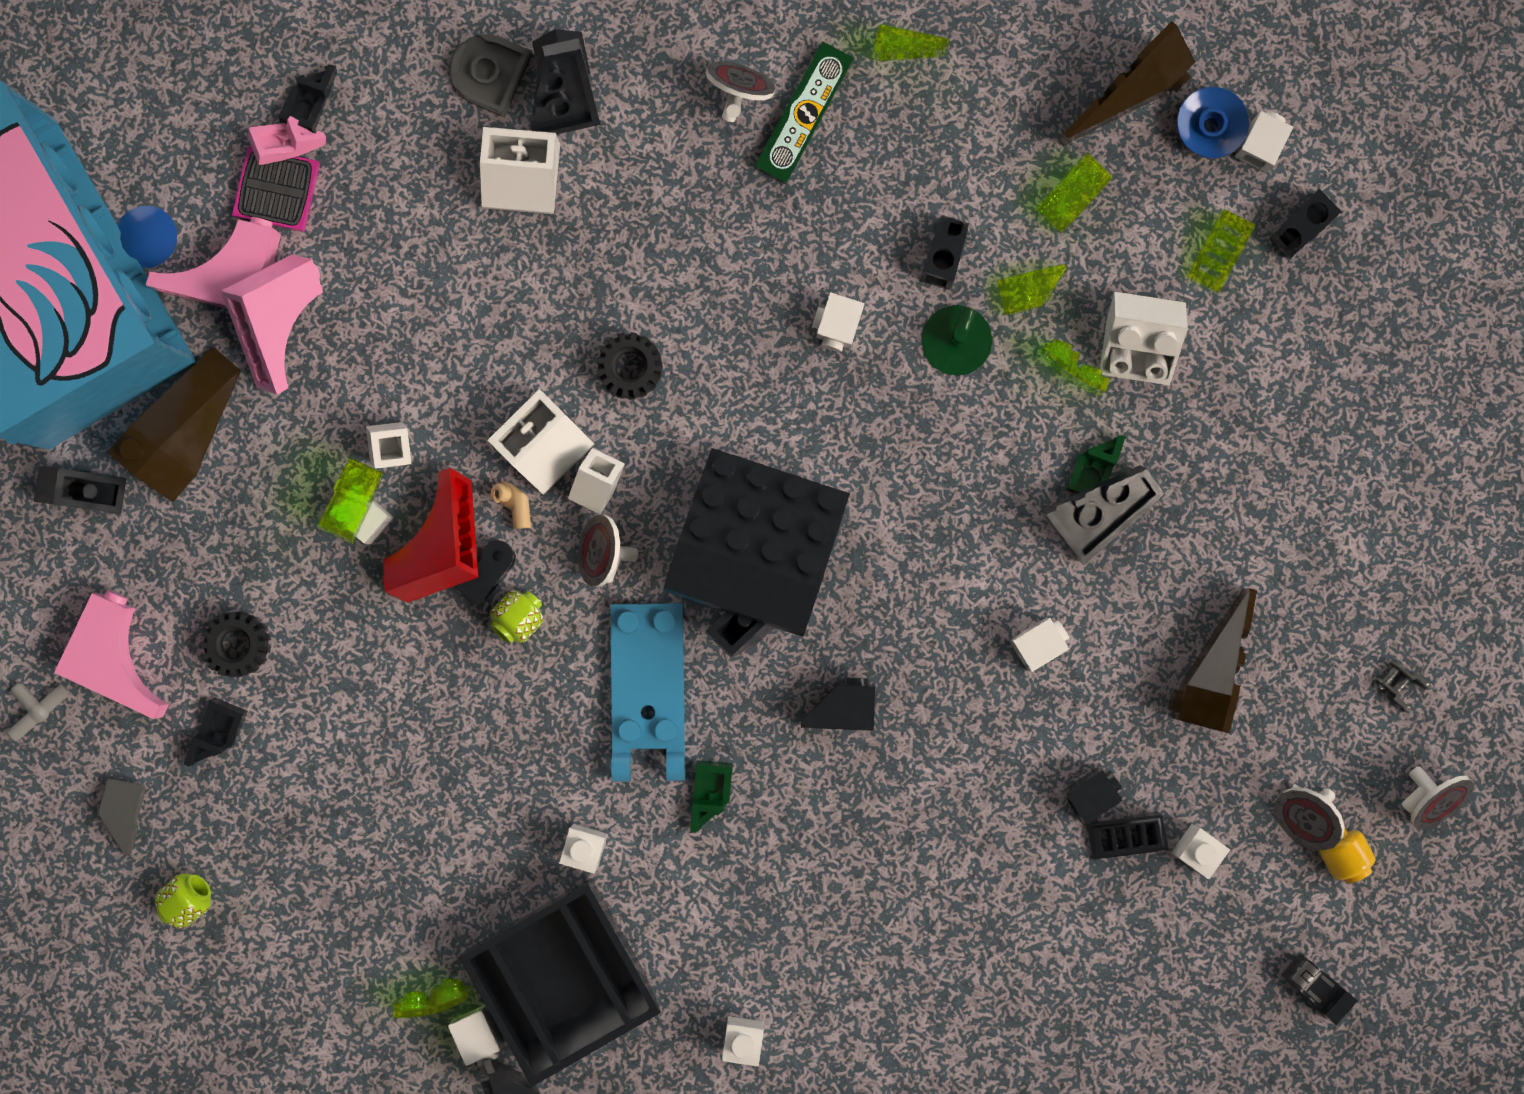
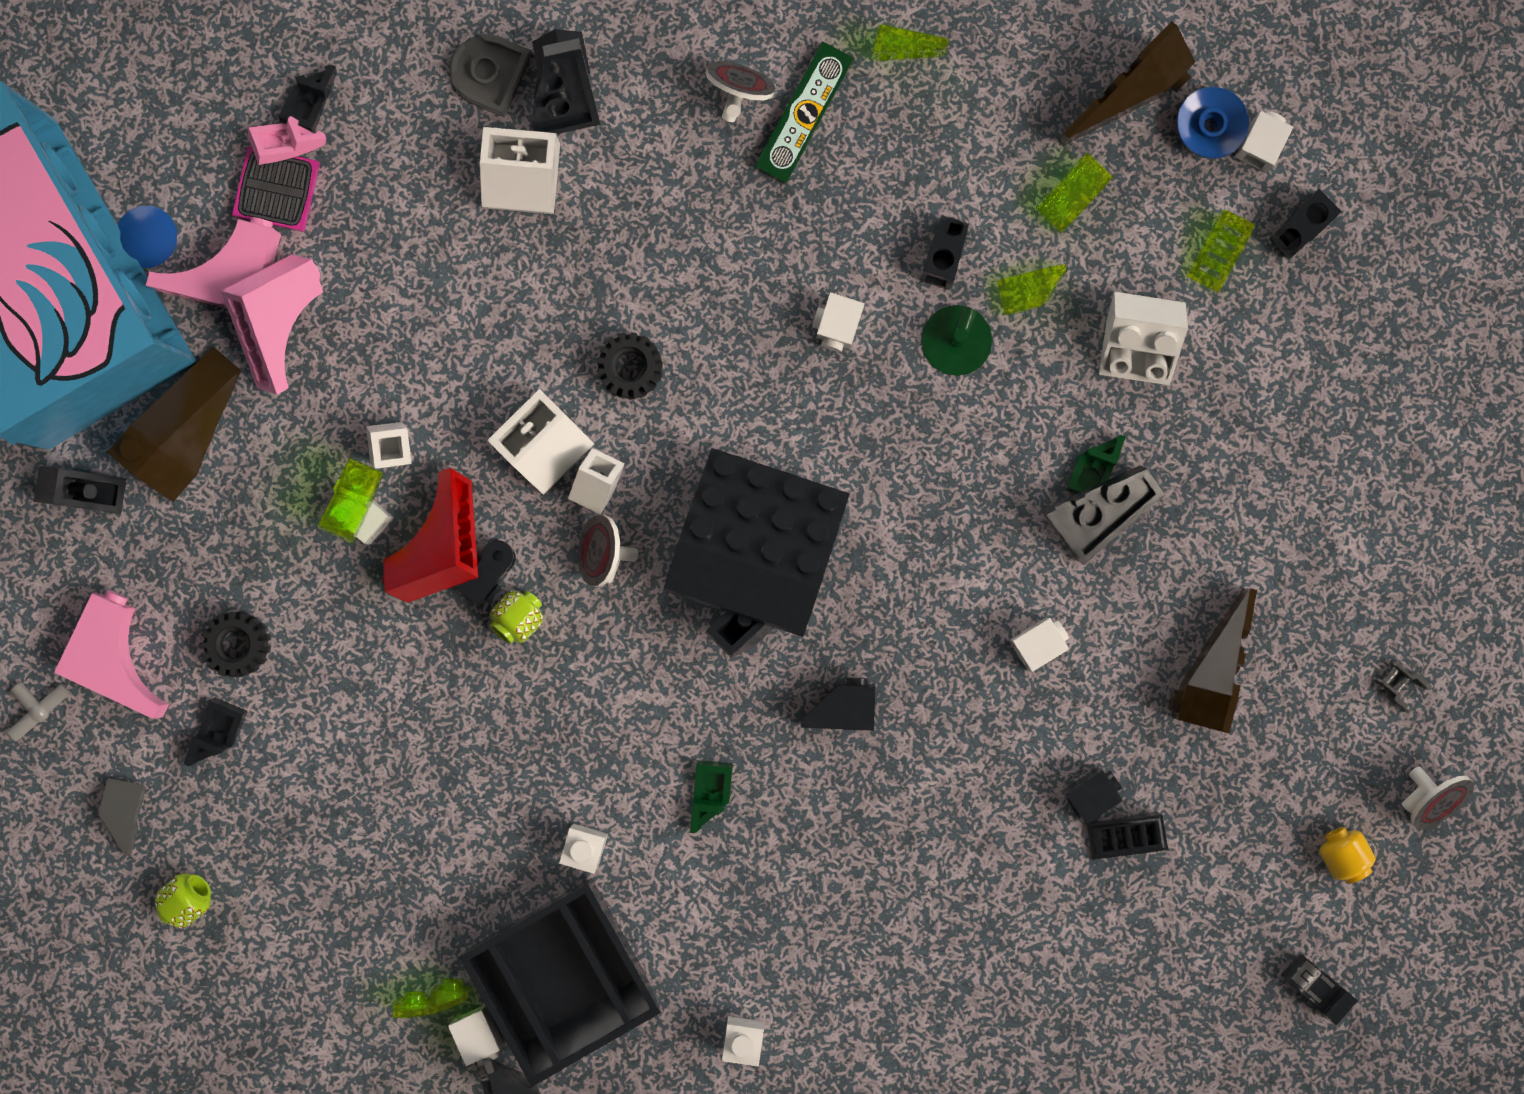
tan arm [491,482,531,529] -> none
dark azure hinge [611,603,685,782] -> none
clear neon green slope [1039,339,1110,396] -> none
white brick [1171,824,1230,879] -> none
shield [1274,784,1345,850] -> none

